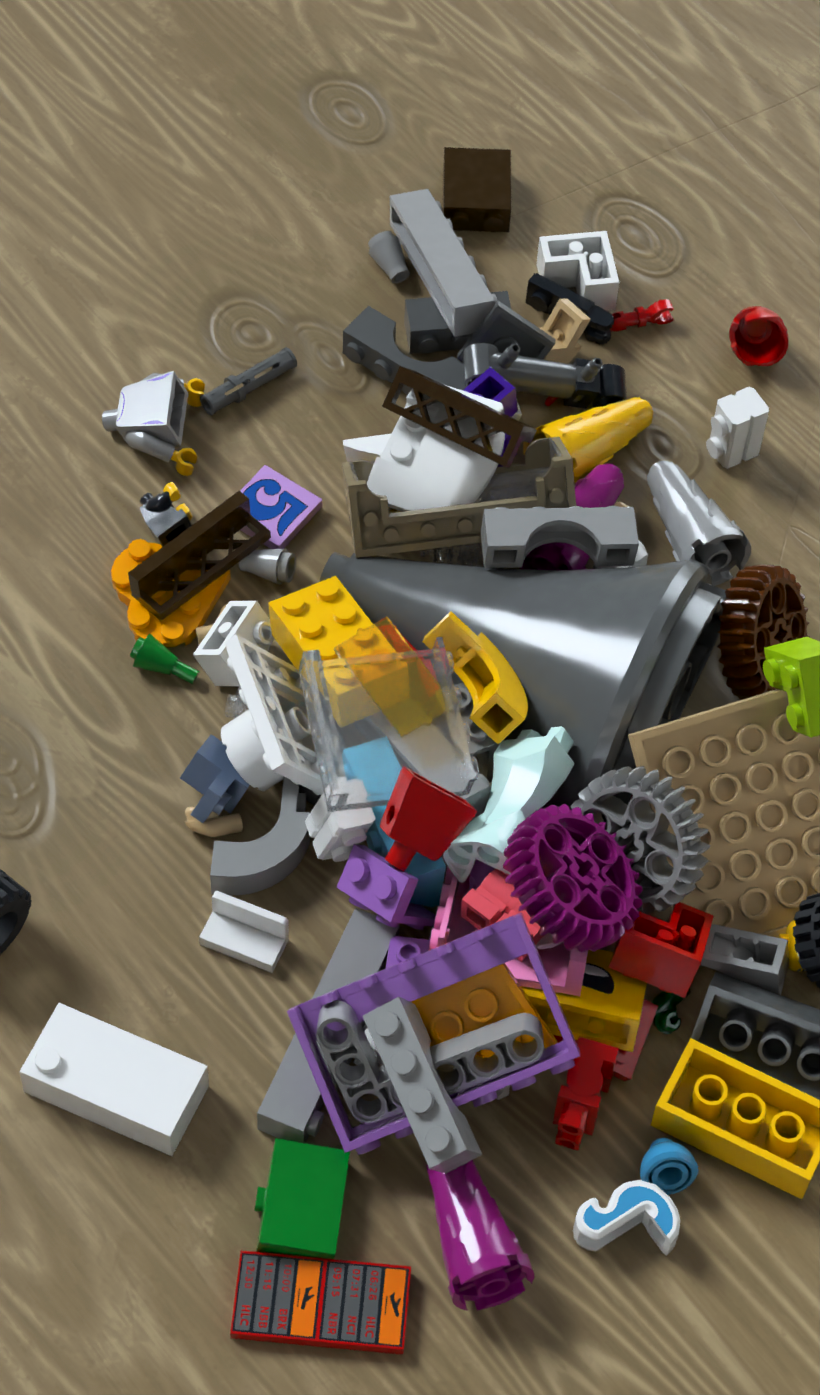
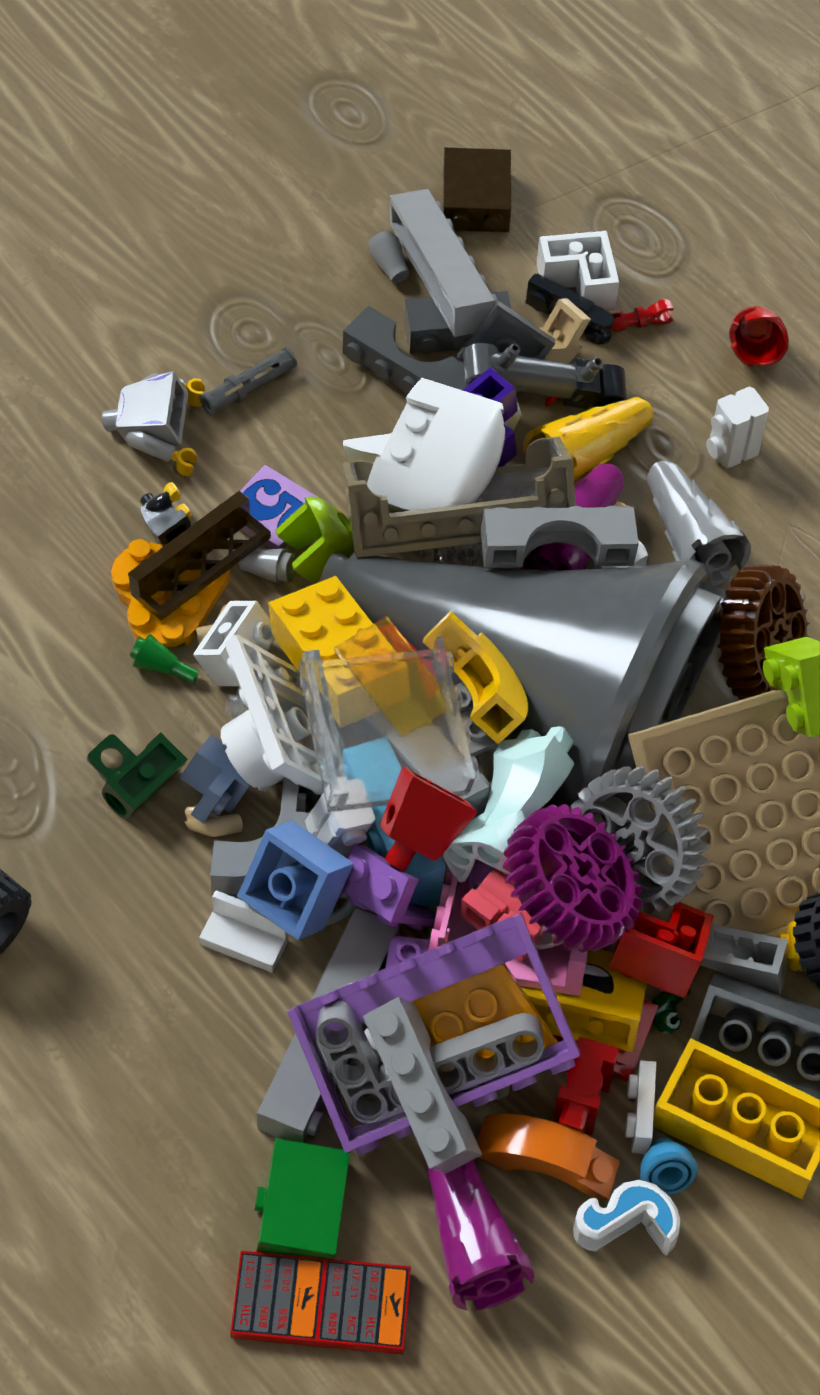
white brick [19,1003,209,1156] -> none
dark brown fence [382,366,537,468] -> none
none -> dark green piece [87,732,188,819]
none -> medium blue piece [237,820,356,940]
none -> lime piece [275,496,355,583]
none -> orange arch [477,1114,620,1201]
none -> white plate [625,1060,656,1154]

